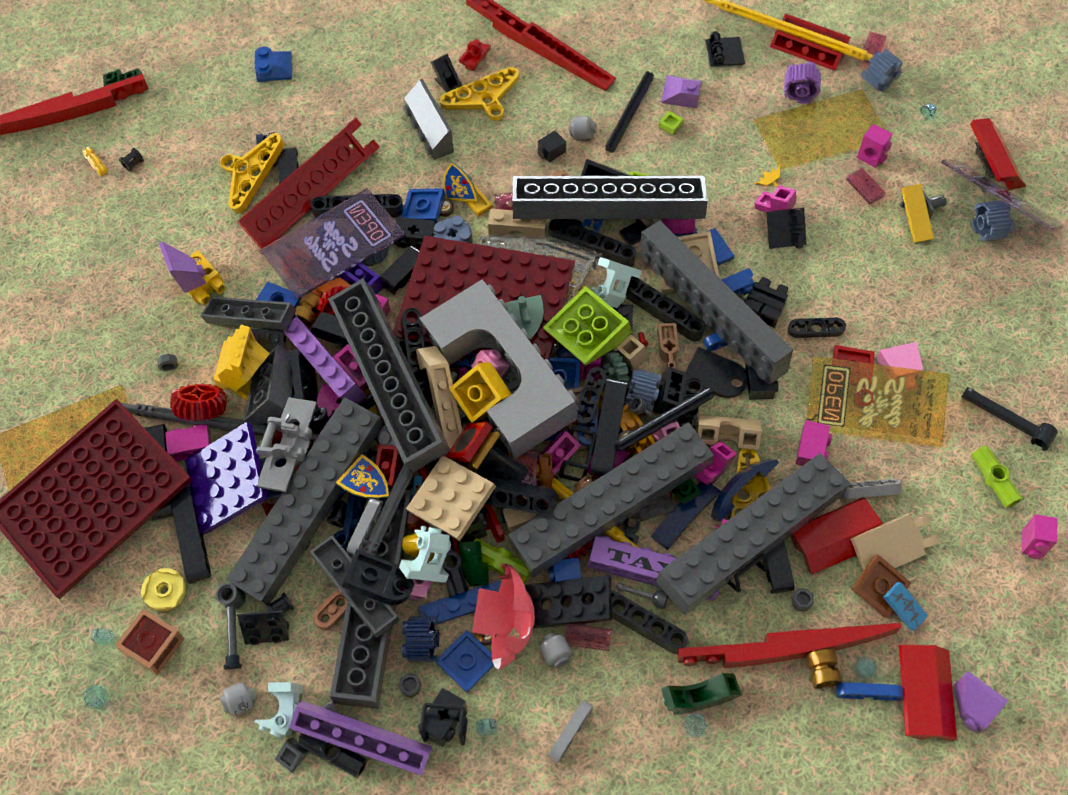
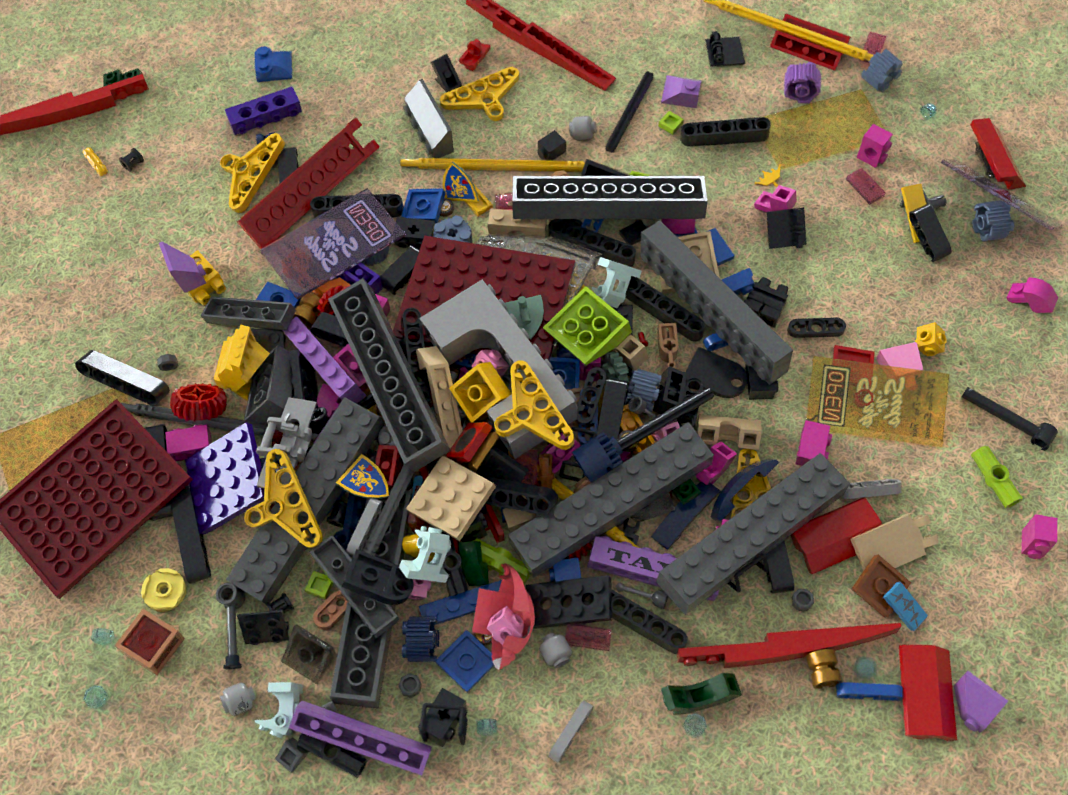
none -> black beam [75,350,170,406]
none -> dark purple brick [224,86,302,135]
none -> yellow beam [244,449,323,548]
none -> clear smoke slope [281,624,337,684]
none -> lime plate [305,571,333,600]
none -> yellow axle [400,158,602,172]
none -> bright pink brick [487,606,524,645]
none -> yellow beam [494,360,575,450]
none -> dark blue gear [572,432,623,483]
none -> black beam [681,117,771,146]
none -> black beam [909,204,952,262]
none -> yellow brick [915,322,947,356]
none -> dark pink brick [1007,277,1058,313]

